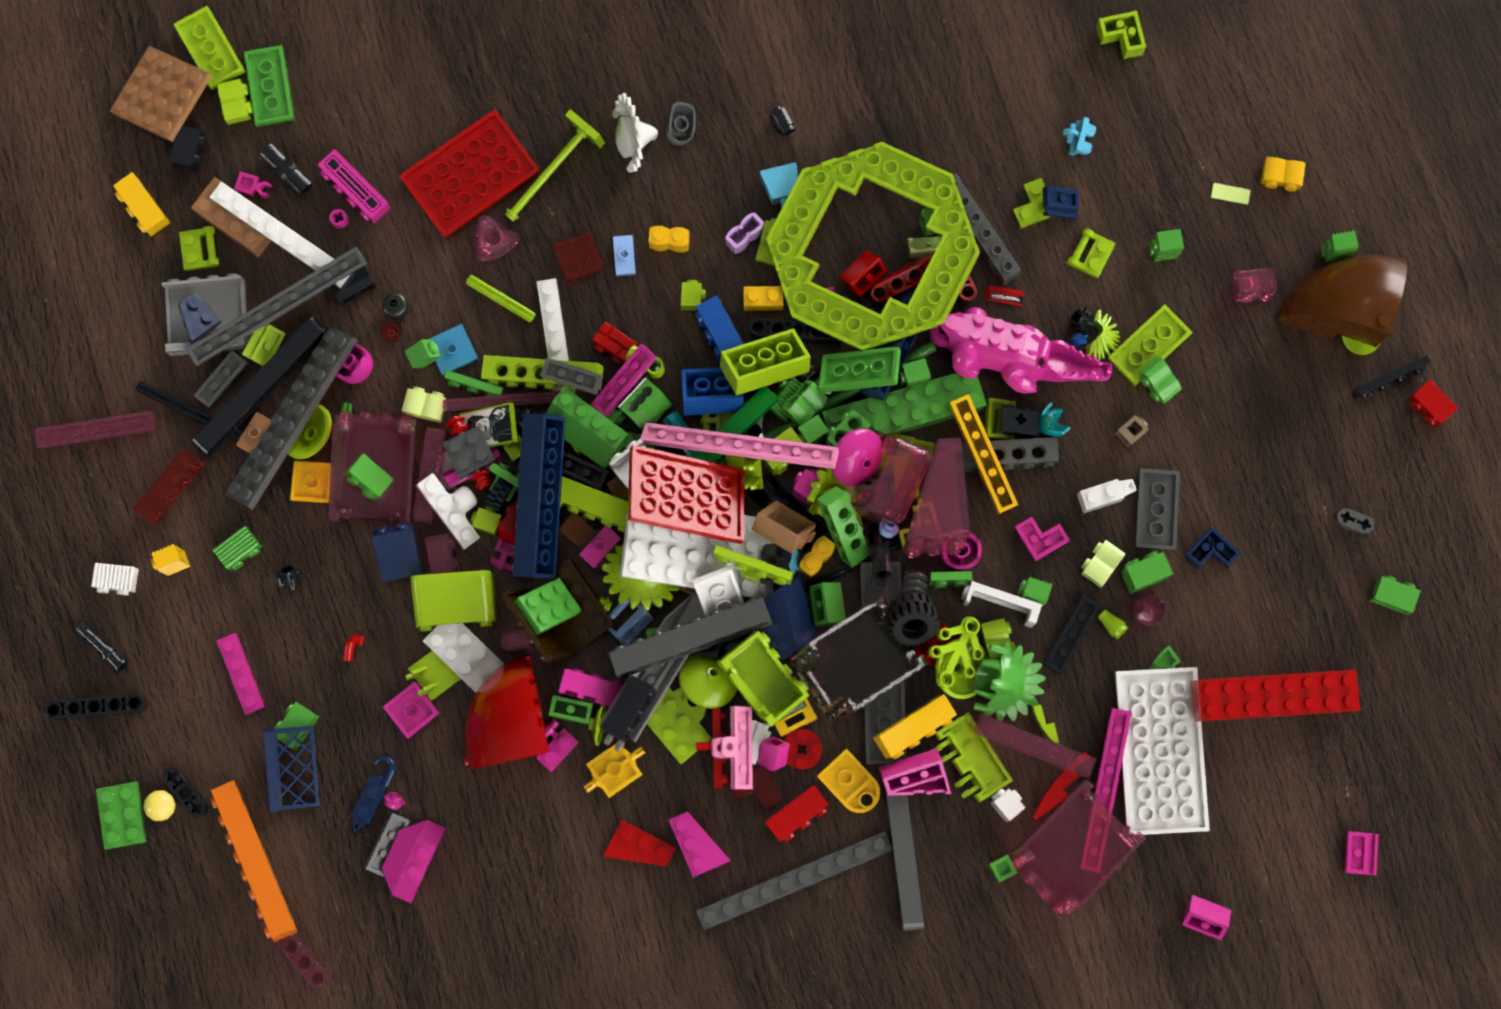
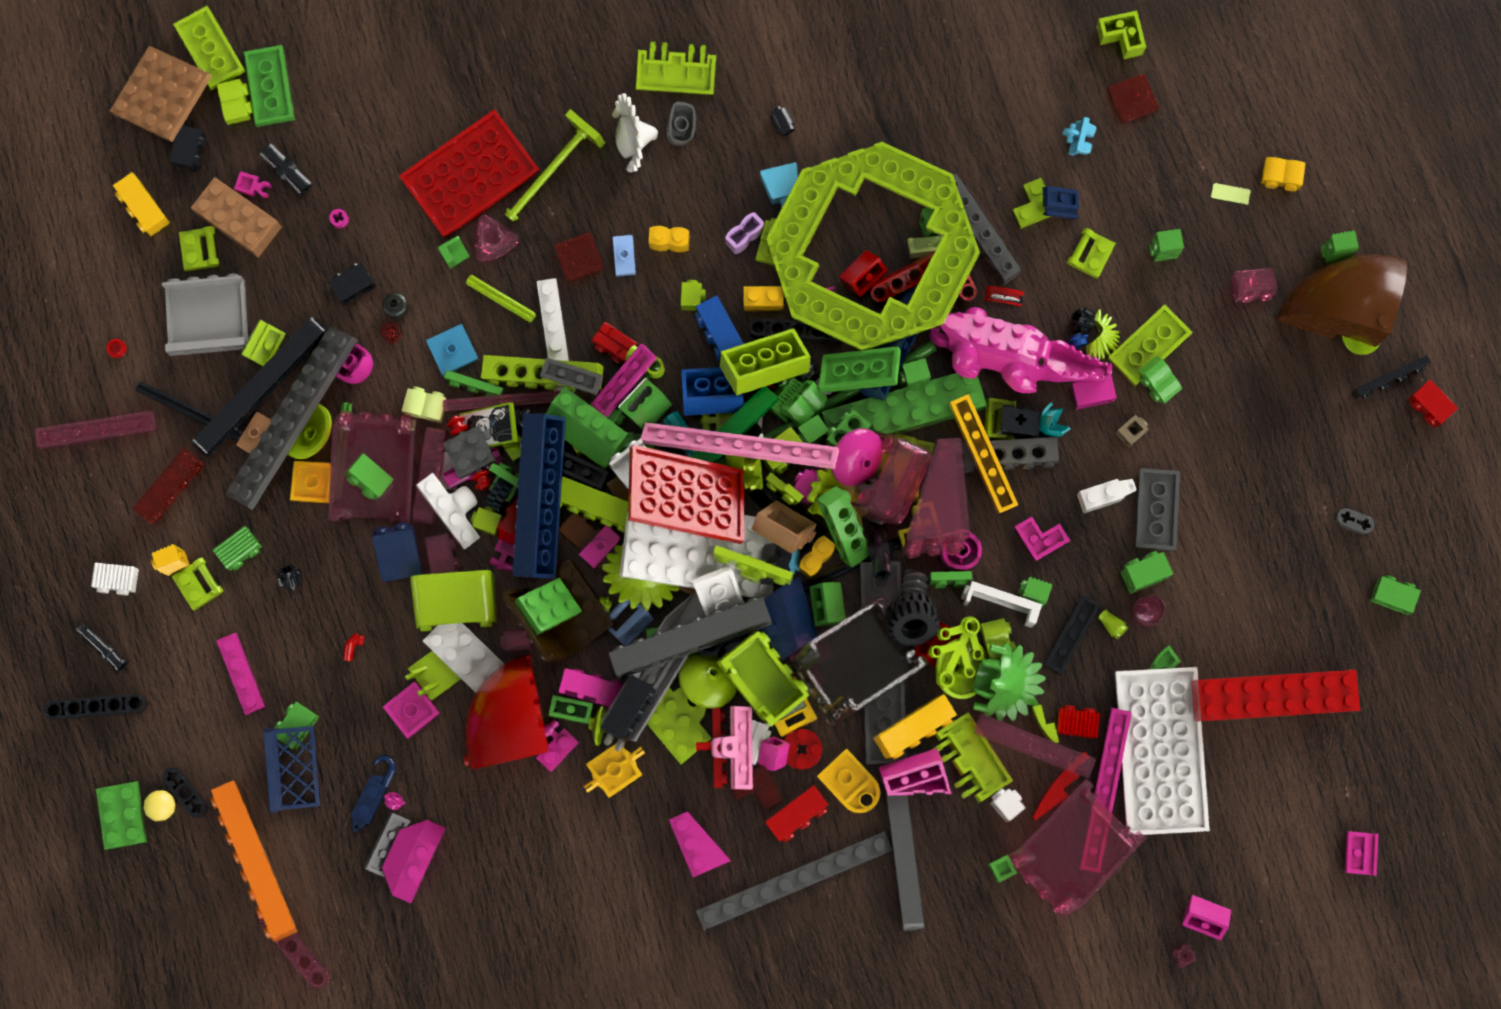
dark blue wing [178,293,221,344] -> none
dark grey plate [186,247,368,366] -> none
dark grey plate [193,351,248,409] -> none
white plate [210,182,350,288] -> none
dark pink brick [318,149,391,224] -> none
bright green brick [405,339,441,369] -> none
red wing [603,820,676,866] -> none
light blue plate [879,520,899,538] -> none
yellowish green brick [1081,540,1125,588] -> none
dark blue brick [1184,526,1241,569] -> none
none -> red plate [106,339,127,358]
none -> lime plate [172,557,224,611]
none -> bright green panel [438,236,470,268]
none -> lime hinge [636,42,716,95]
none -> lime plate [764,473,804,505]
none -> red brick [1055,705,1100,739]
none -> dark pink brick [1070,375,1117,410]
none -> clear red plate [1108,74,1159,124]
none -> clear pink plate [1172,944,1197,968]

